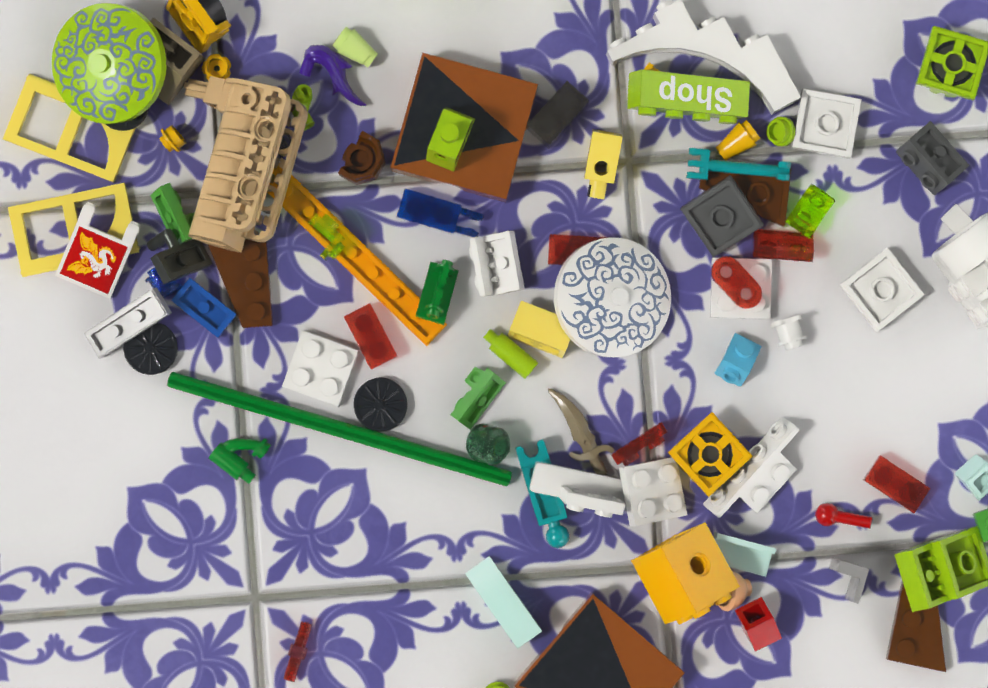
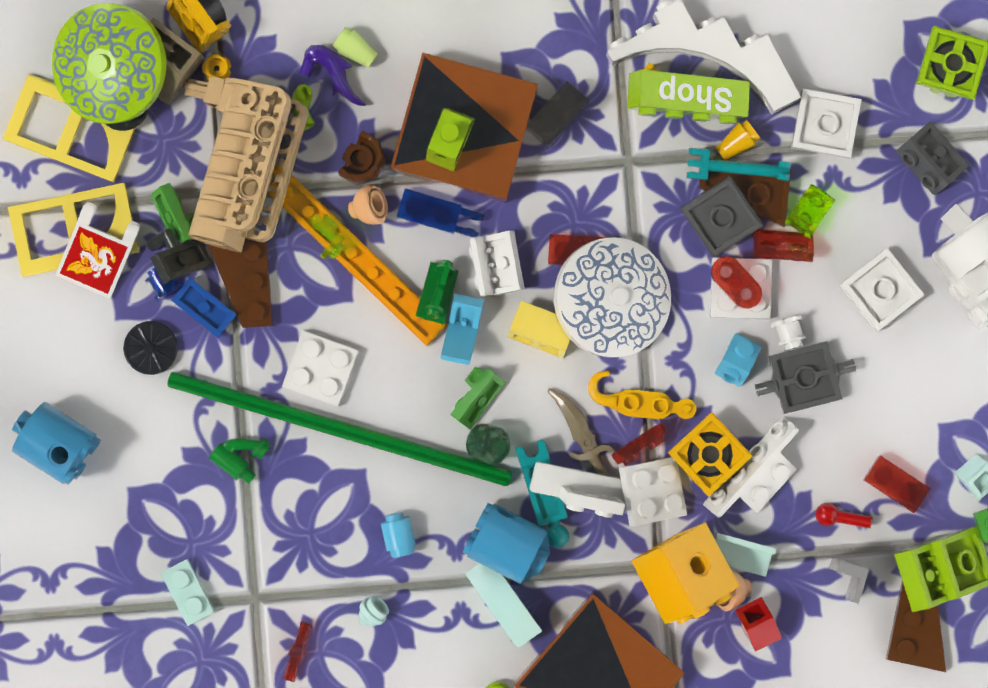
tile [84,287,172,359] -> none
yellow plate [159,125,186,152] -> none
clear red plate [344,303,398,370] -> none
black wheel [354,378,407,432] -> none
lime cylinder [483,329,538,379] -> none
light yellow torso [584,129,623,199] -> none
lime plate [766,117,795,146] -> none
none -> dark azure cylinder [12,402,101,485]
none -> light aqua plate [160,559,215,626]
none -> light nougat brick [348,184,388,225]
none -> light aqua plate [359,596,389,626]
none -> medium azure brick [380,512,416,558]
none -> medium azure bracket [441,294,484,365]
none -> dark azure cylinder [463,503,550,584]
none -> yellow piece [588,371,697,419]
none -> dark grey plate [755,341,856,414]

